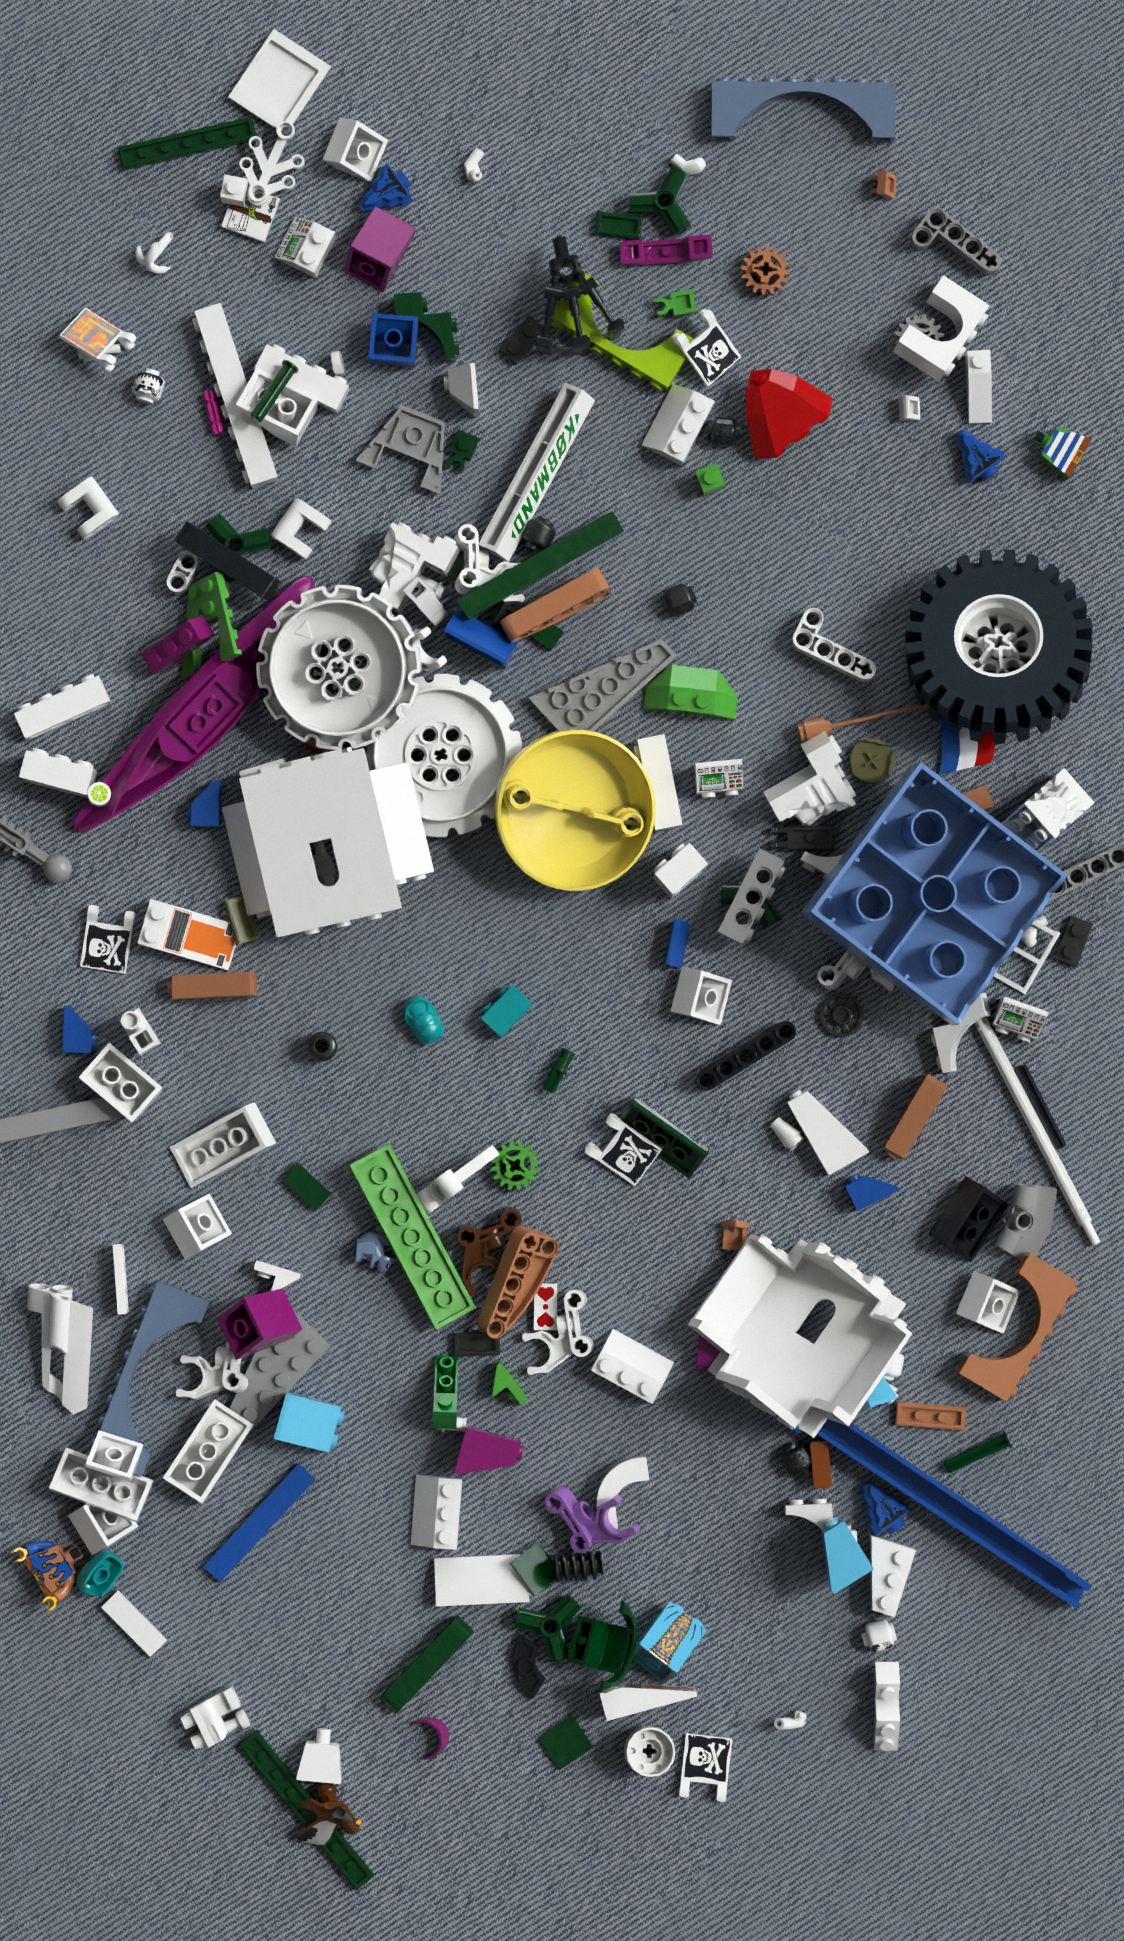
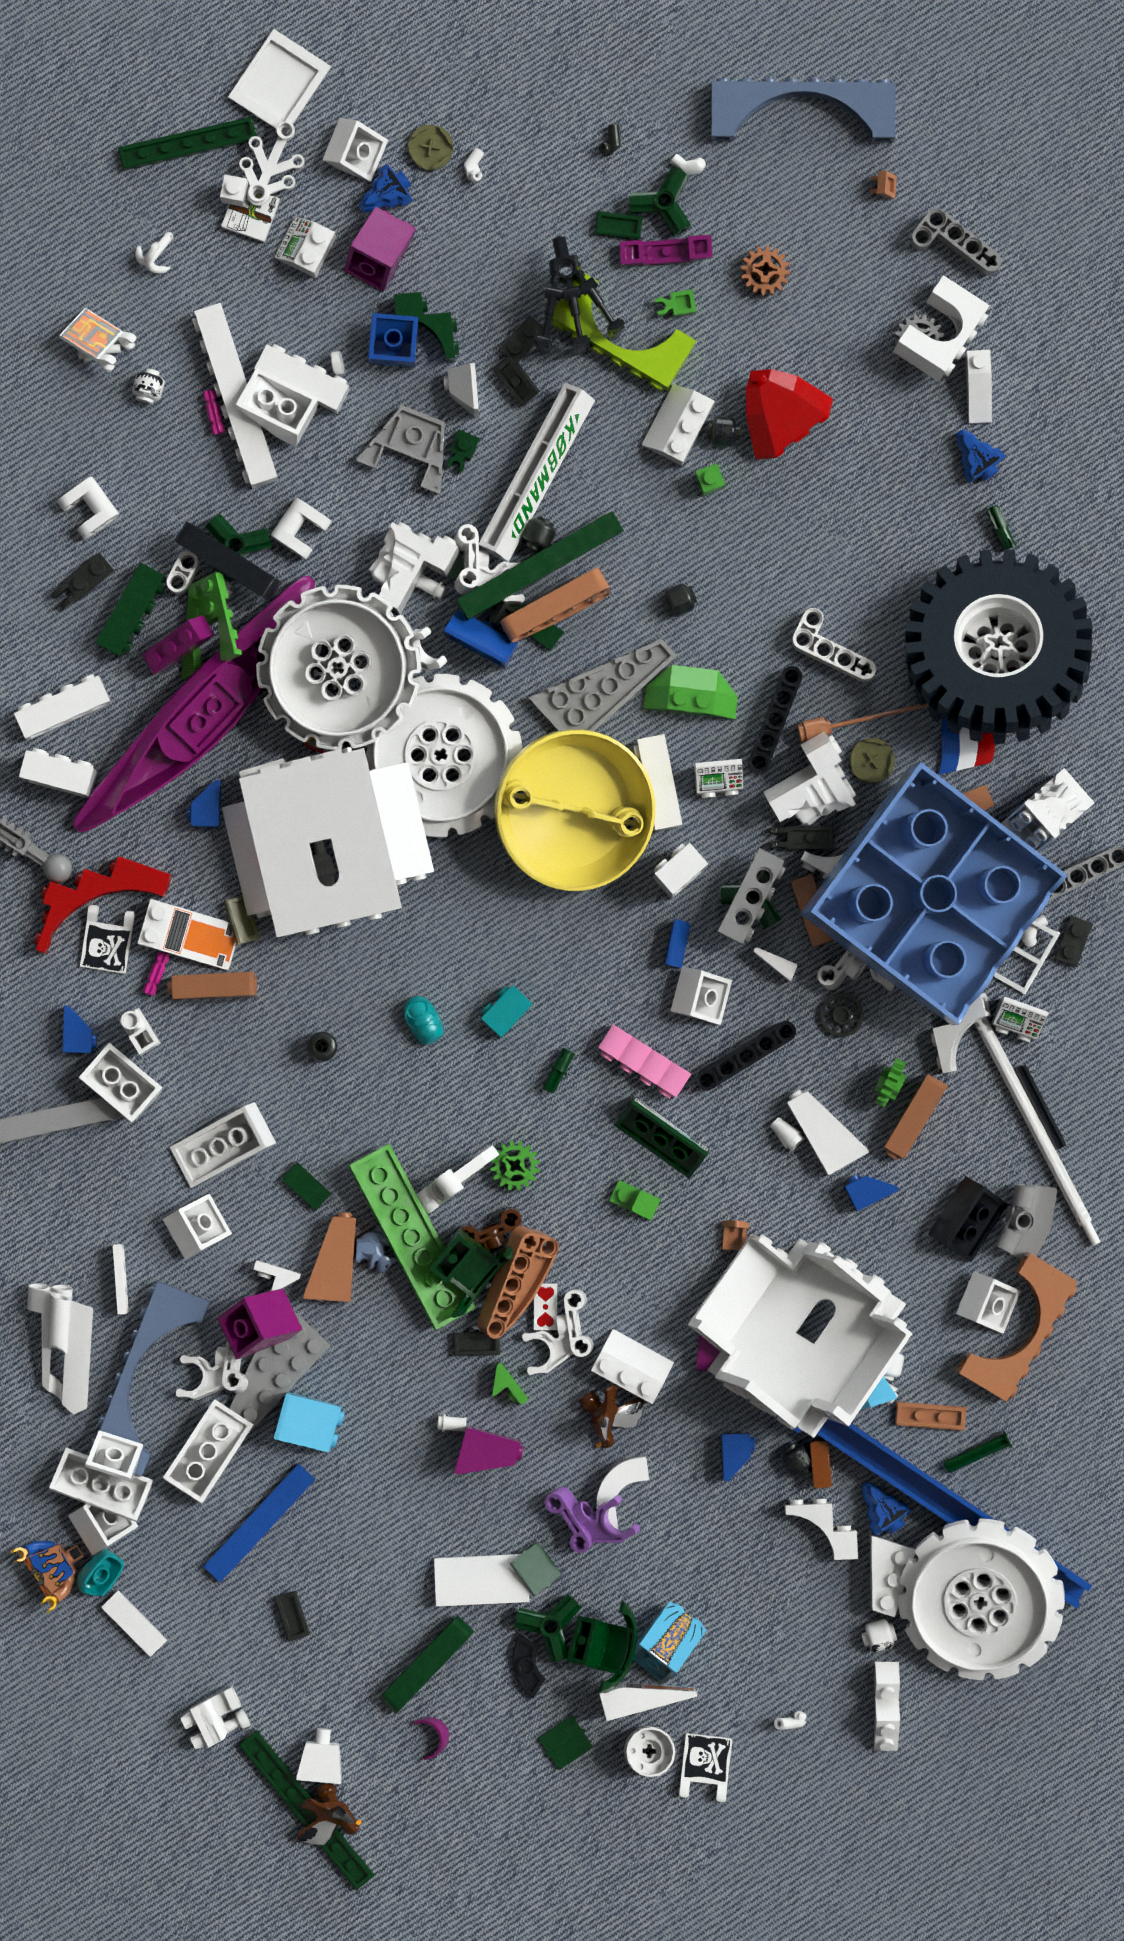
tile [87,782,111,807] -> none
dark green axle [251,360,299,423] -> none
white leg [402,576,449,627] -> none
white slope [411,1474,462,1550] -> none
green slope [433,1355,459,1429] -> none
pearl dark grey piece [554,1551,603,1582] -> none
flag [585,1113,662,1186] -> none
flag [672,309,741,386] -> none
medium azure slope [821,1517,874,1594] -> none
white slope [898,395,920,421] -> none
torso [1032,427,1091,481] -> none
none -> red arch [34,856,172,954]
none -> pearl dark grey hinge [51,553,114,610]
none -> dark green brick [95,562,167,659]
none -> dark pink axle [143,951,170,996]
none -> pearl dark grey tile [274,1590,311,1642]
none -> nougat slope [304,1212,357,1302]
none -> olive tile [408,125,453,171]
none -> dark green piece [429,1228,513,1318]
none -> pearl dark grey plate [493,356,541,407]
none -> reddish brown animal [579,1385,644,1448]
none -> pearl dark grey arm [598,124,621,157]
none -> bright pink brick [598,1024,691,1099]
none -> bright green slope [609,1180,661,1220]
none -> blue slope [721,1432,755,1481]
none -> black beam [748,666,802,775]
none -> white slope [753,947,797,982]
none -> nougat tile [790,874,833,947]
none -> bright green gear [874,1058,907,1108]
none -> white piece [898,1519,1065,1680]
none -> dark green axle [986,505,1017,551]

